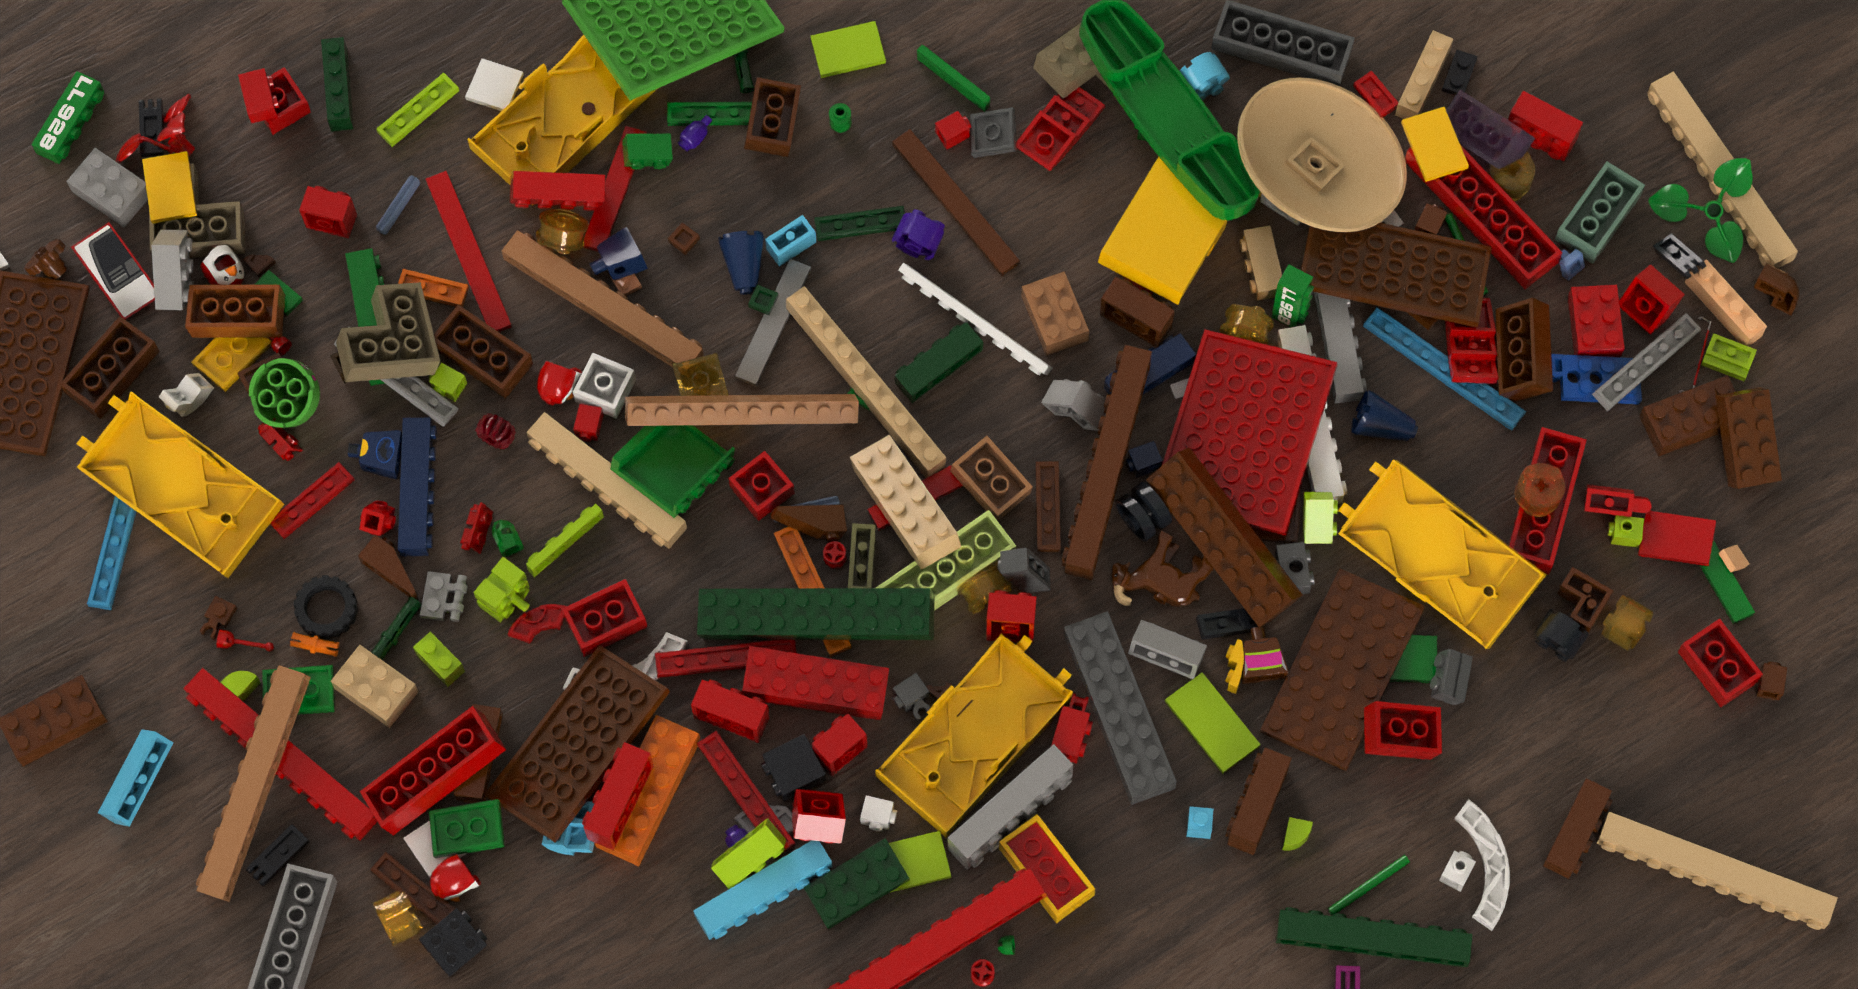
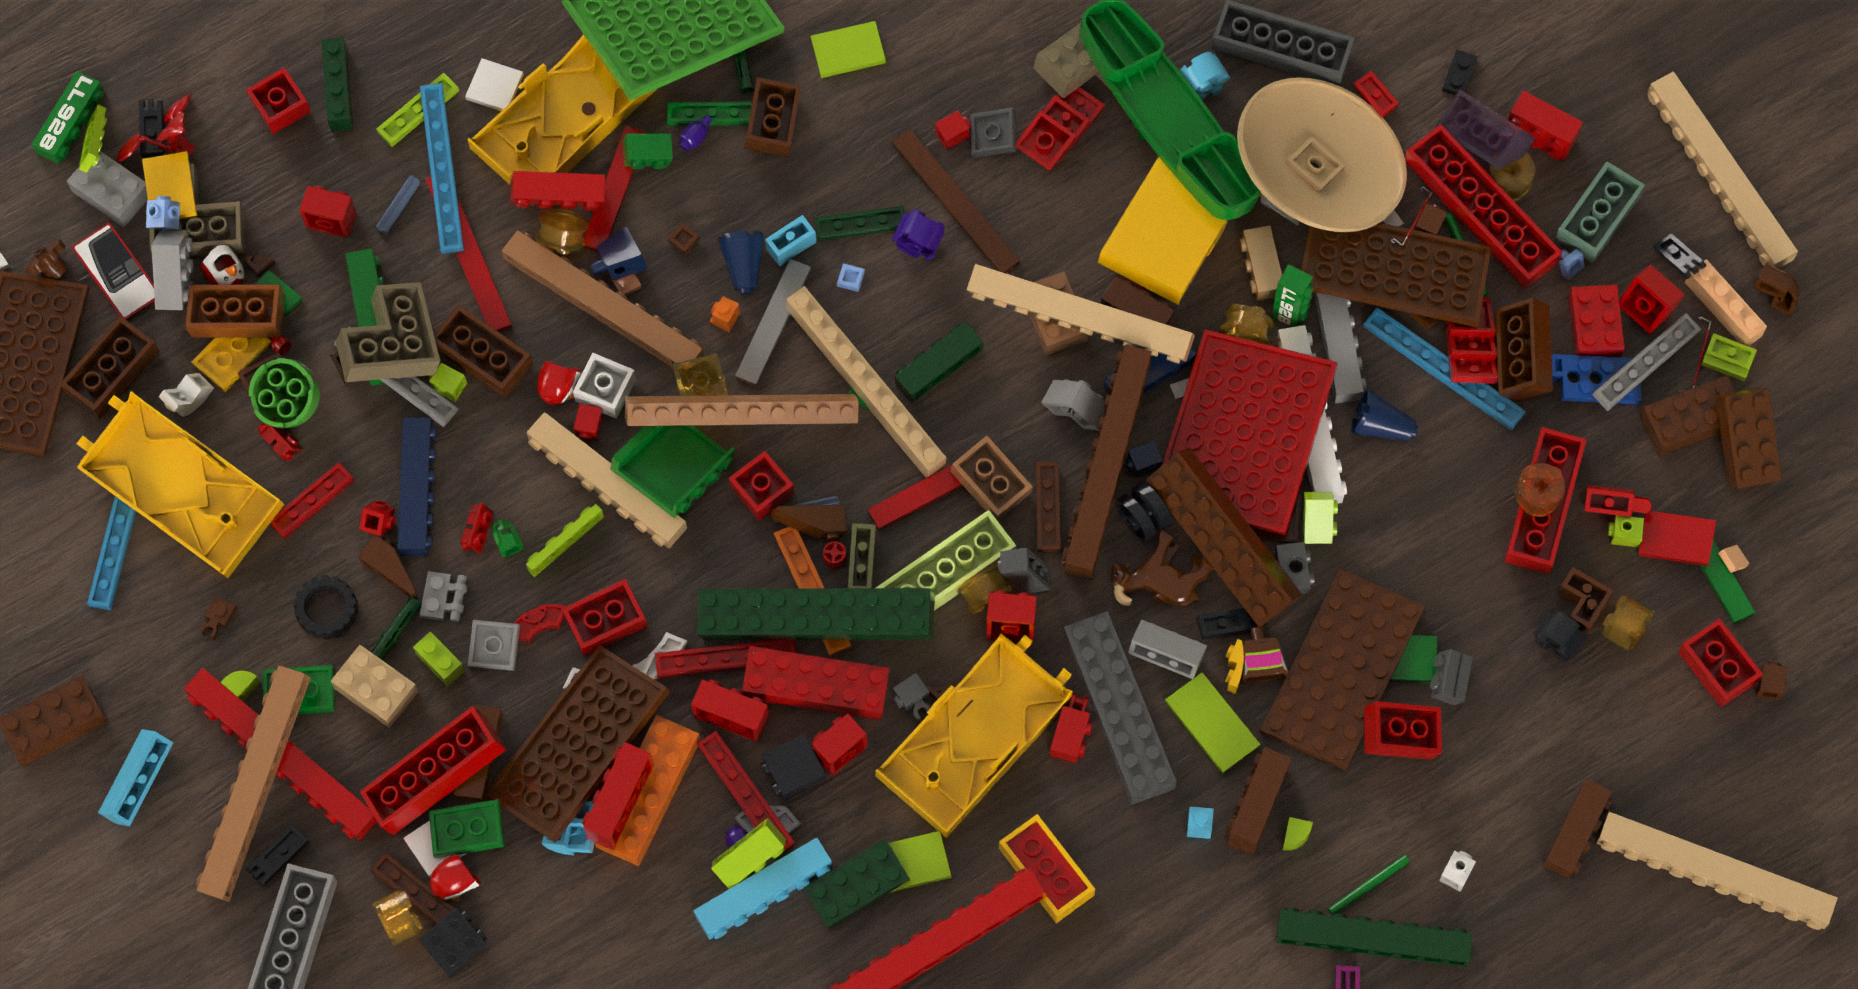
red hinge [216,629,274,652] -> none
red brick [238,68,280,124] -> none
orange pin [290,632,340,657] -> none
dark blue torso [348,430,402,479] -> none
orange plate [398,269,469,307] -> none
lime brick [473,557,530,623] -> none
dark red gear [475,413,516,450] -> none
dark green tile [748,284,779,315] -> none
red brick [792,789,846,844] -> none
green brick [829,103,852,133] -> none
tan brick [850,435,961,570] -> none
white brick [860,795,897,832] -> none
white plate [898,263,1053,376] -> none
green tile [917,45,990,112] -> none
light grey brick [948,744,1073,870] -> none
red wheel [971,959,995,987] -> none
green hinge [998,935,1015,955] -> none
yellow piece [1338,459,1546,649] -> none
tan brick [1395,30,1453,119] -> none
yellow tile [1401,107,1469,182] -> none
white tile [1454,799,1510,931] -> none
green plant [1648,158,1753,263] -> none
none -> lime plate [79,105,107,173]
none -> light blue brick [146,196,180,230]
none -> dark azure tile [420,83,464,254]
none -> light grey tile [467,620,520,671]
none -> orange brick [709,296,740,333]
none -> light blue tile [837,263,865,292]
none -> tan brick [967,264,1195,364]
none -> piece [1391,186,1433,245]

